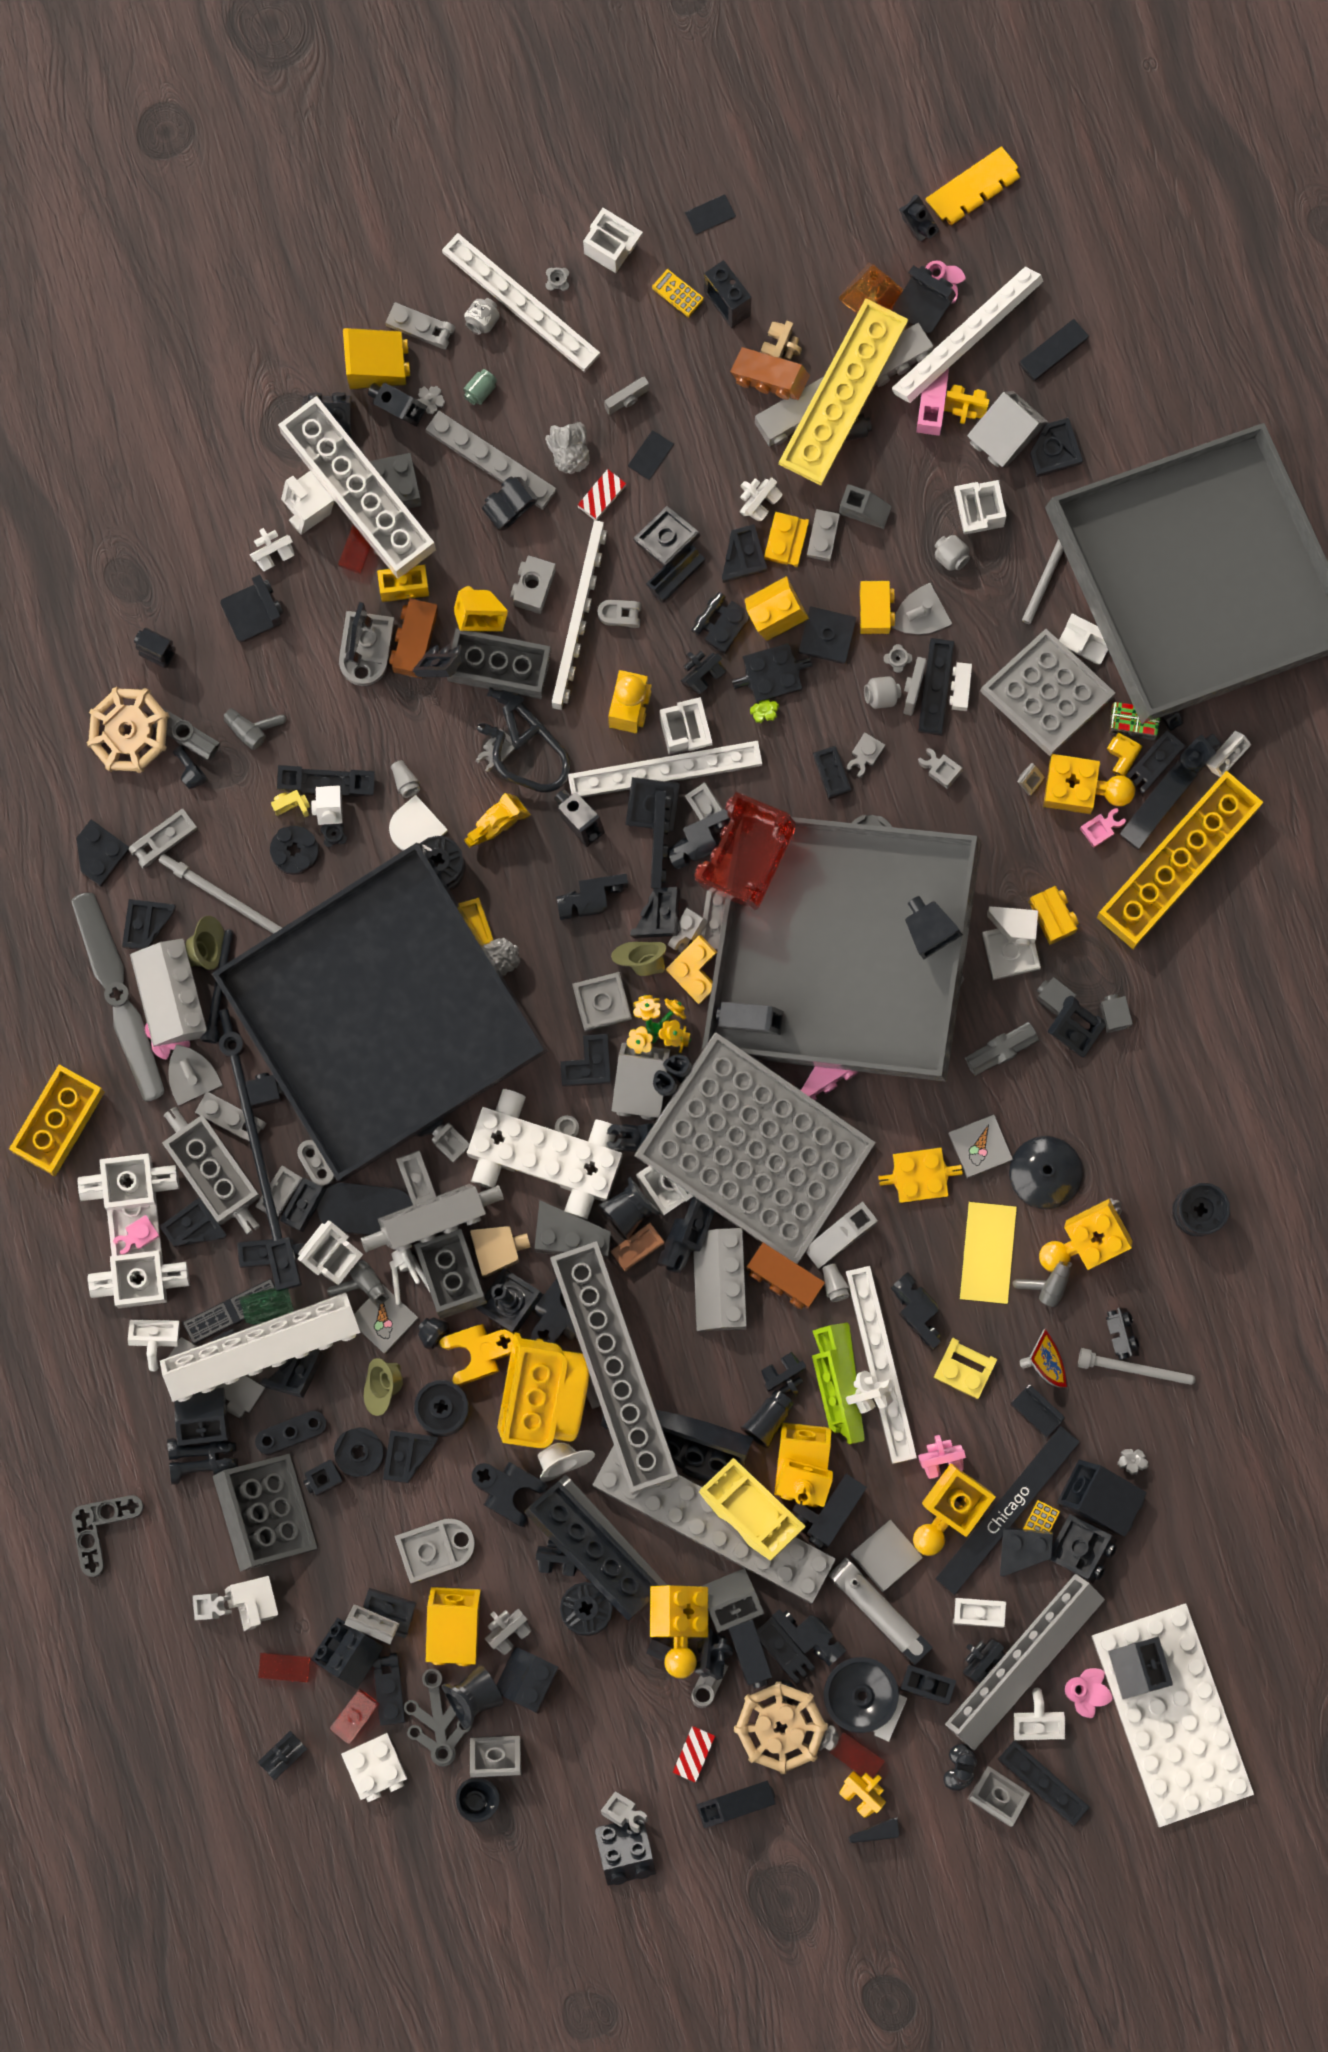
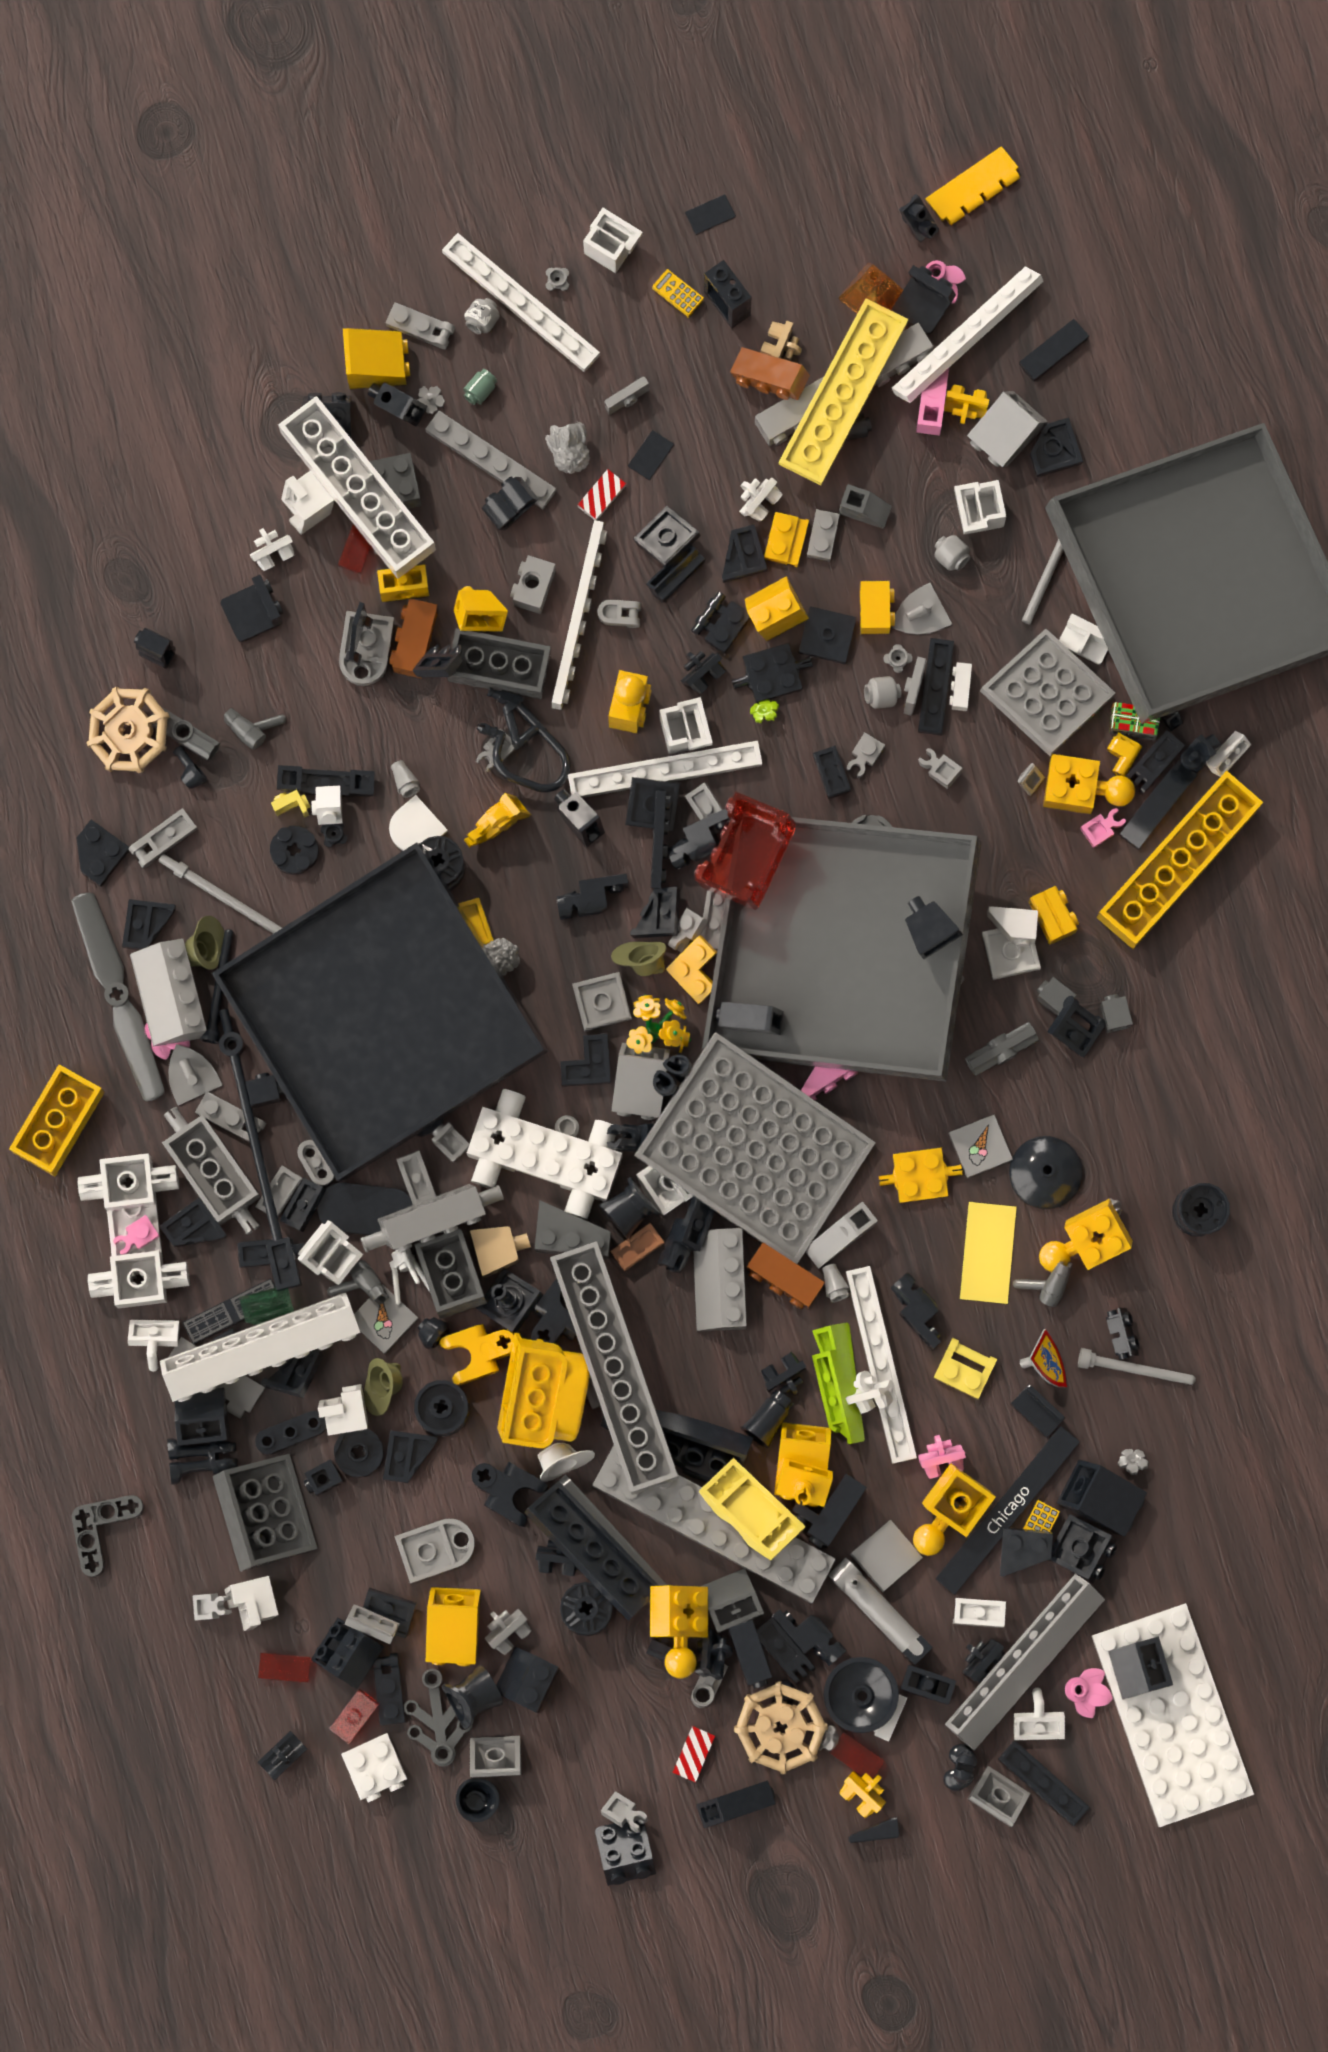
none -> white plate [318,1384,368,1435]

